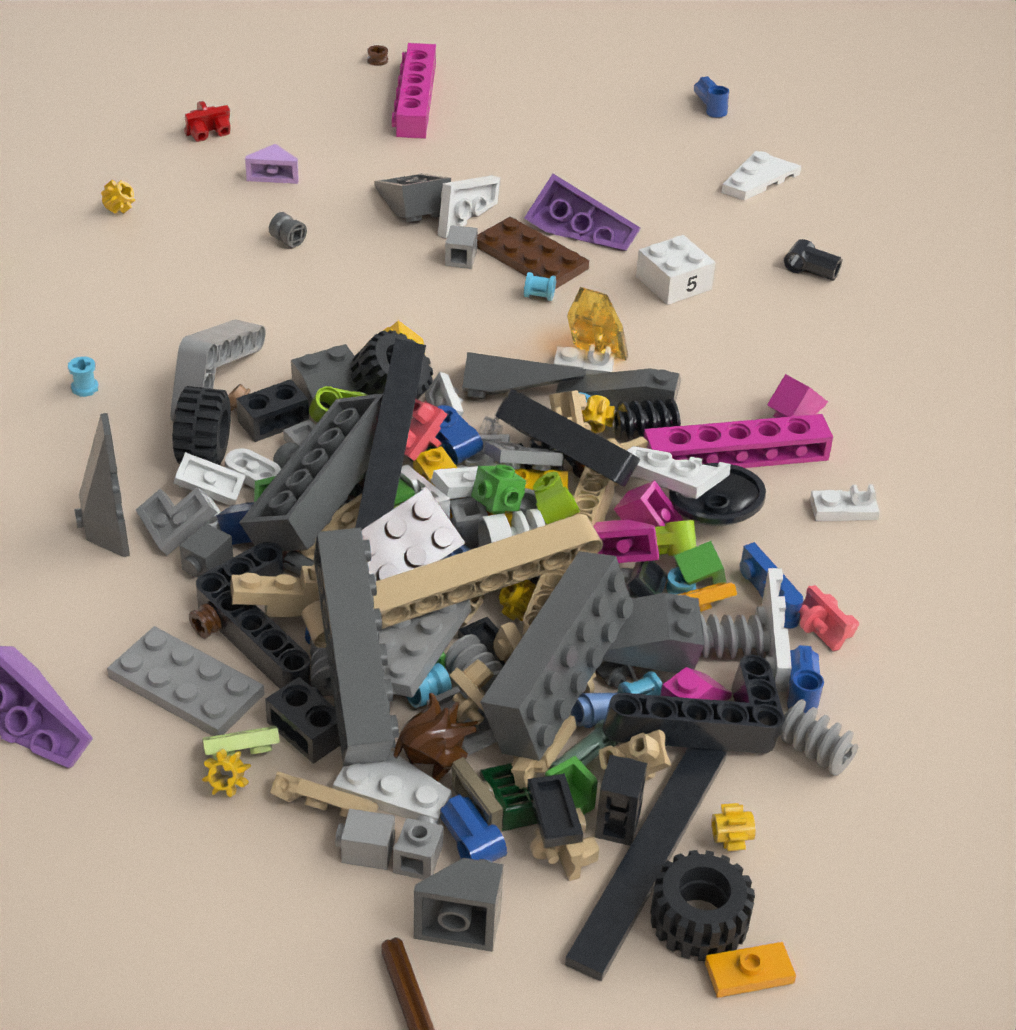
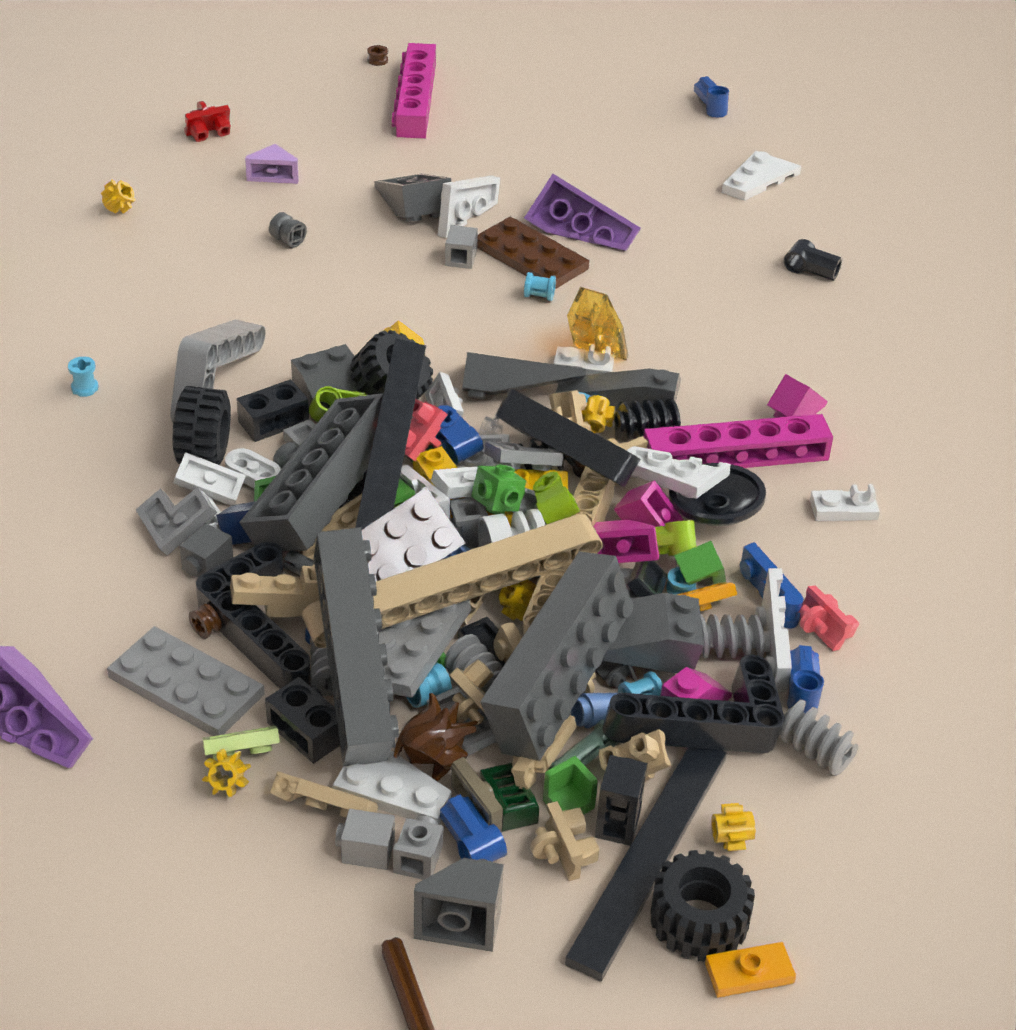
dark grey wedge [74,413,130,557] -> none
medium nougat plate [228,384,251,411] -> none
black tile [527,773,583,848] -> none
white brick [636,235,716,305] -> none

